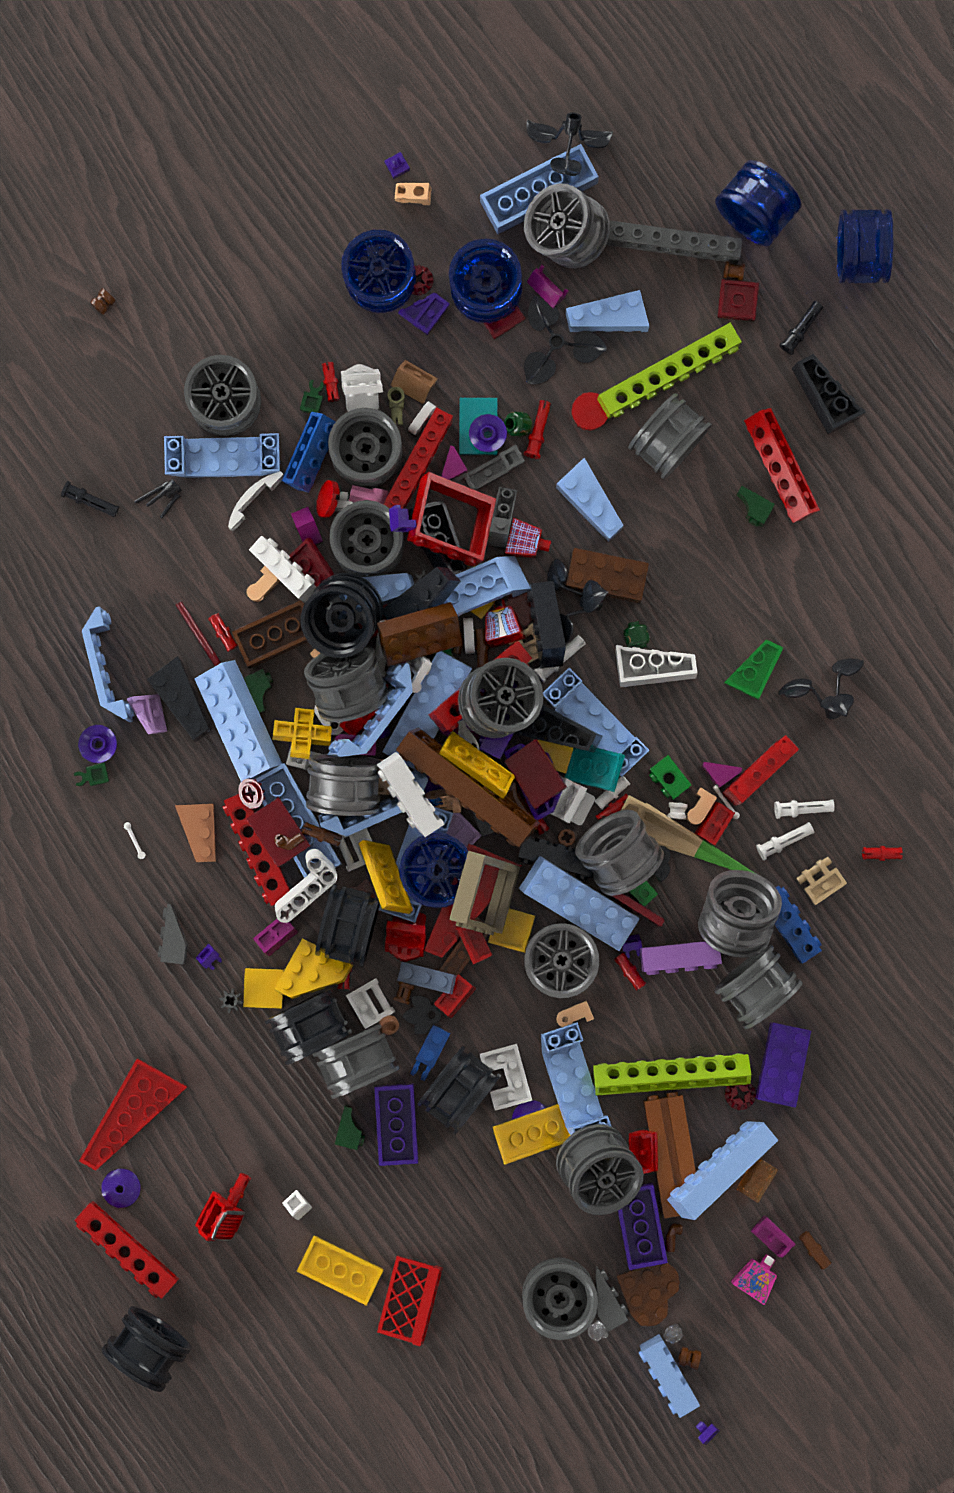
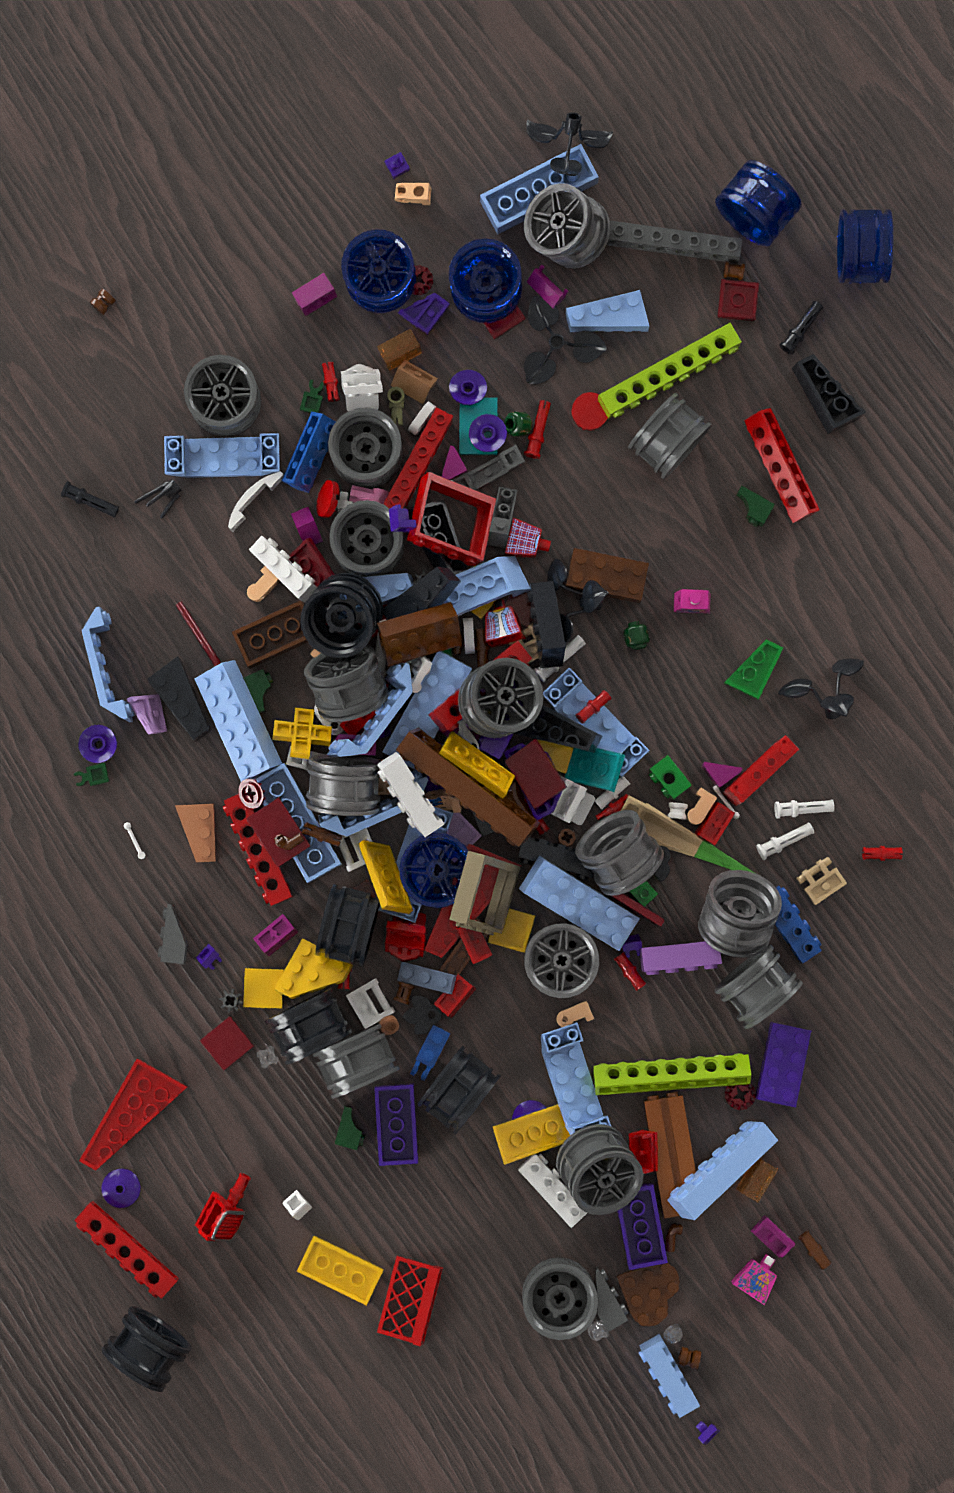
red pin [208,613,238,652] -> none
white beam [275,849,337,923] -> none
white plate [480,1044,532,1111] -> none
light blue wedge [556,458,623,542] -> none
white wedge [615,645,697,687] -> none
none -> dark red tile [199,1016,254,1071]
none -> clear plate [257,1046,279,1068]
none -> magenta hinge [292,273,337,316]
none -> clear orange hinge [377,329,422,371]
none -> dark purple dish [449,370,487,405]
none -> white brick [518,1154,587,1228]
none -> red pin [575,690,611,724]
none -> dark pink torso [674,589,711,614]

